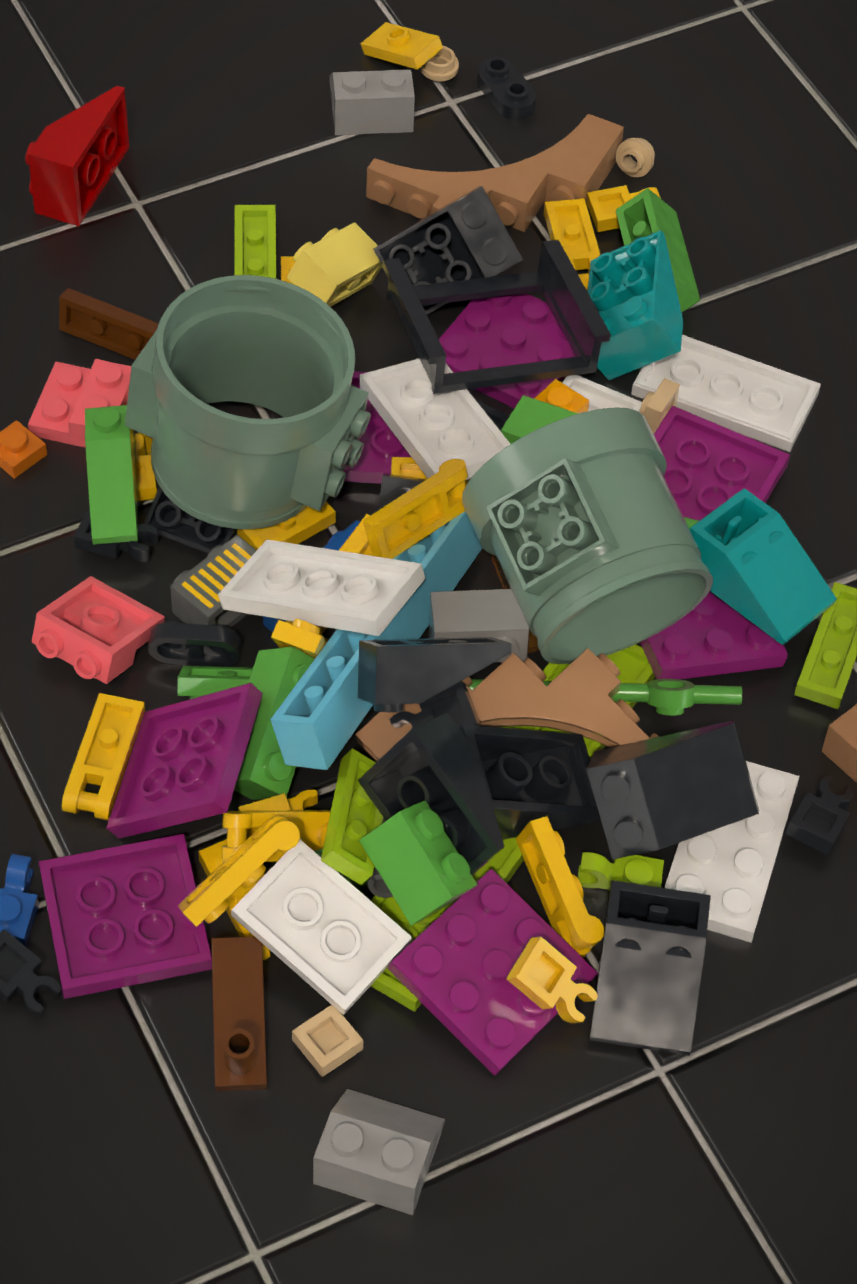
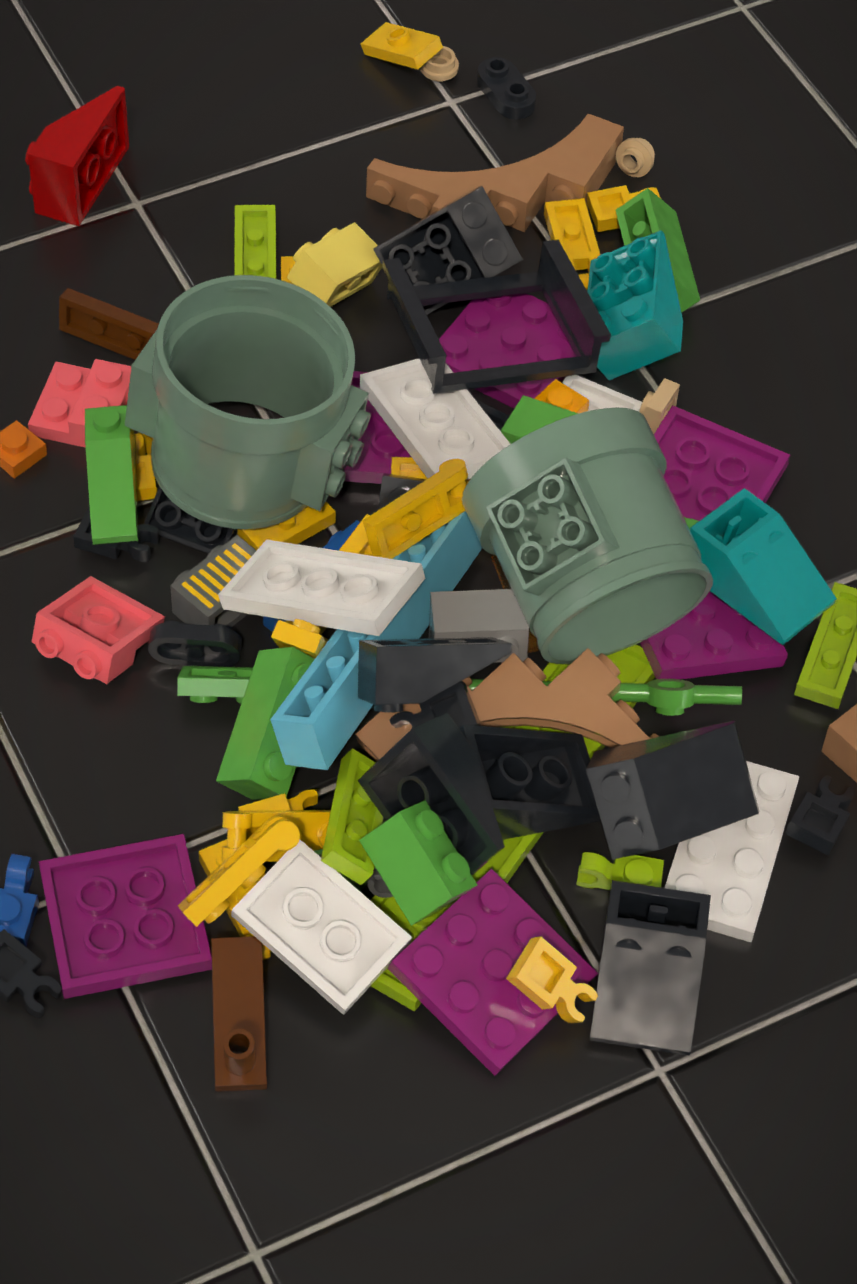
yellow plate [62,693,146,821] -> none
magenta plate [106,683,263,839] -> none
tan plate [292,1005,363,1077] -> none
light grey slope [313,1089,445,1215] -> none
light grey slope [330,70,415,135] -> none
yellow plate [516,816,604,958] -> none
white tile [631,335,821,452] -> none

